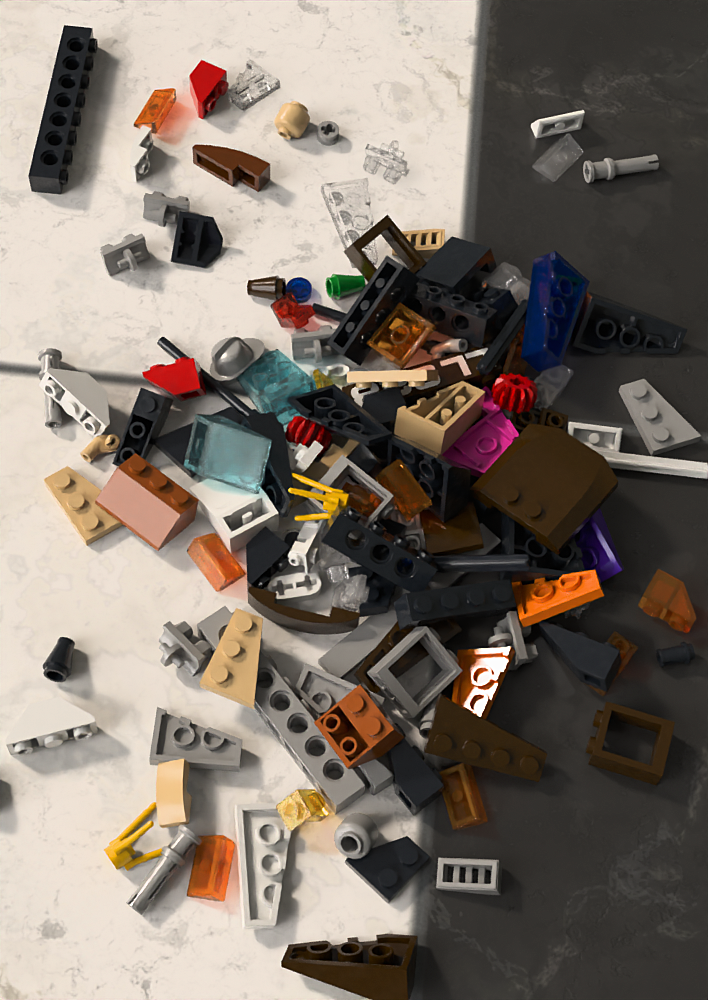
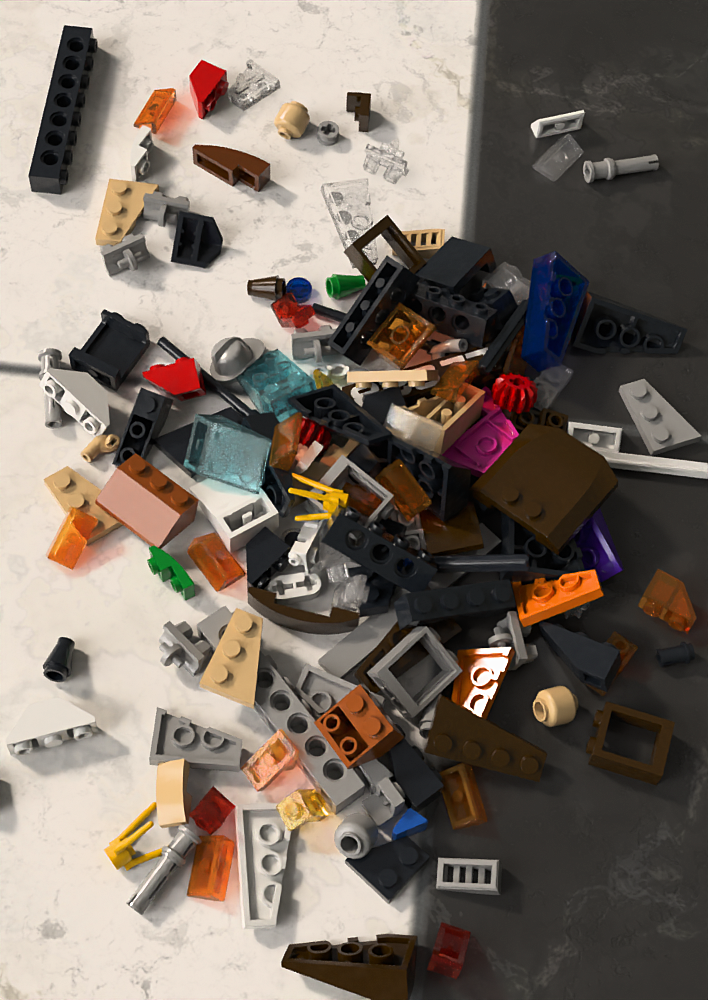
none -> clear orange slope [45,506,98,570]
none -> black panel [69,309,150,391]
none -> tan wing [95,179,159,246]
none -> green slope [147,546,195,601]
none -> clear red bracket [189,786,235,835]
none -> clear orange slope [240,729,300,792]
none -> clear orange slope [269,412,303,471]
none -> dark brown bracket [346,92,371,132]
none -> light grey bracket [362,777,405,827]
none -> clear slope [383,403,444,451]
none -> blue slope [391,808,428,841]
none -> clear red slope [427,922,471,980]
none -> clear orange slope [431,360,479,404]
none -> tan head [533,686,578,727]

